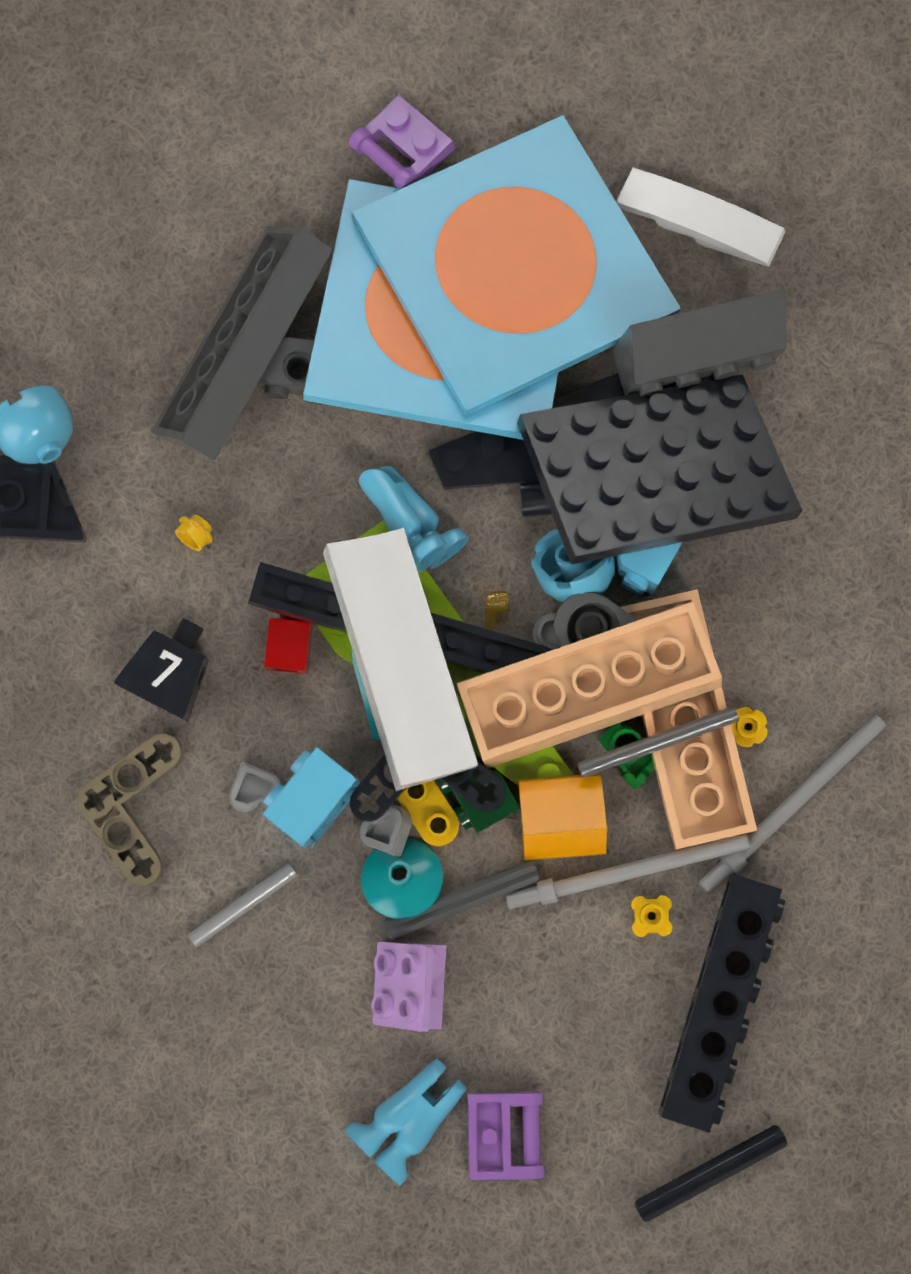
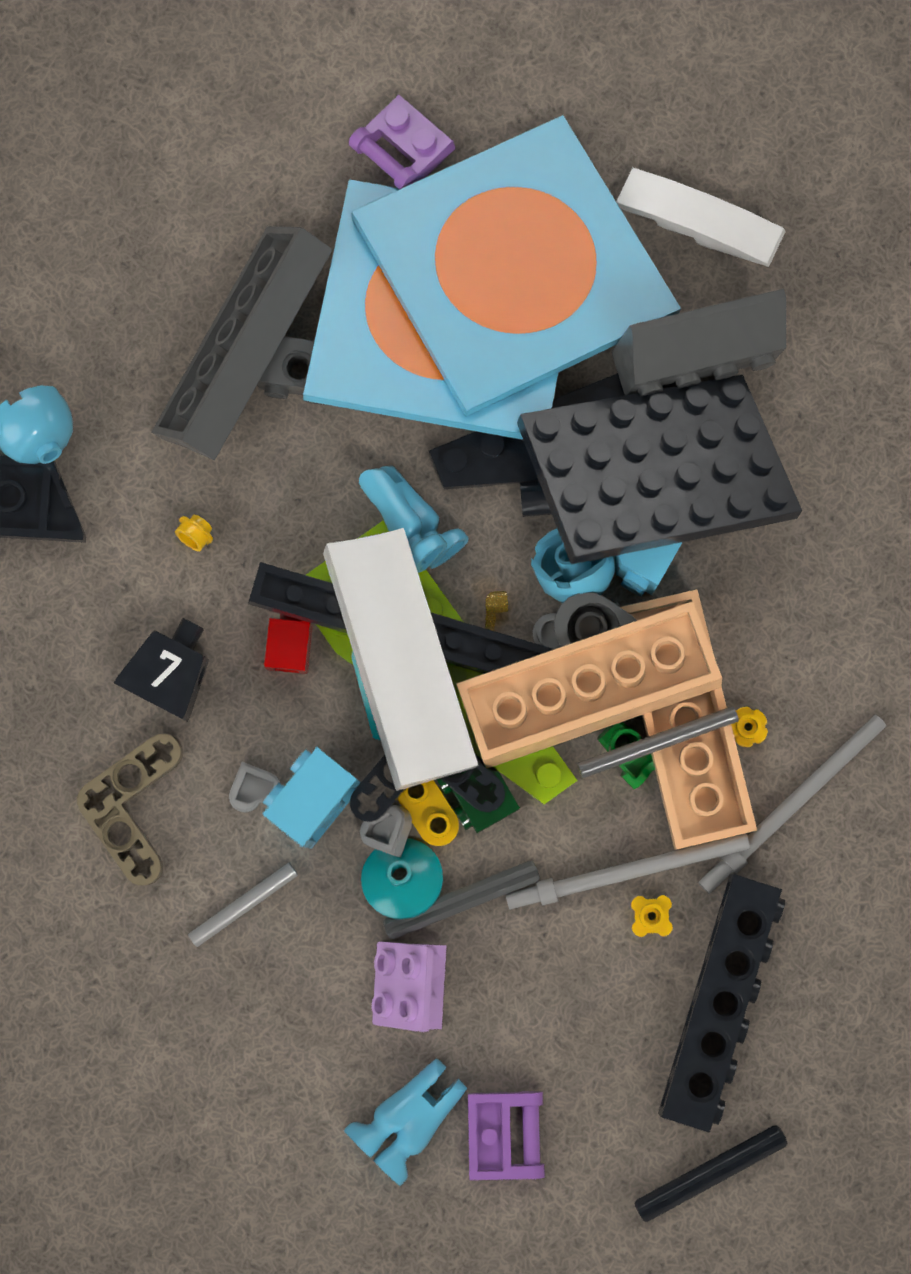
light orange slope [518,773,607,861] -> none

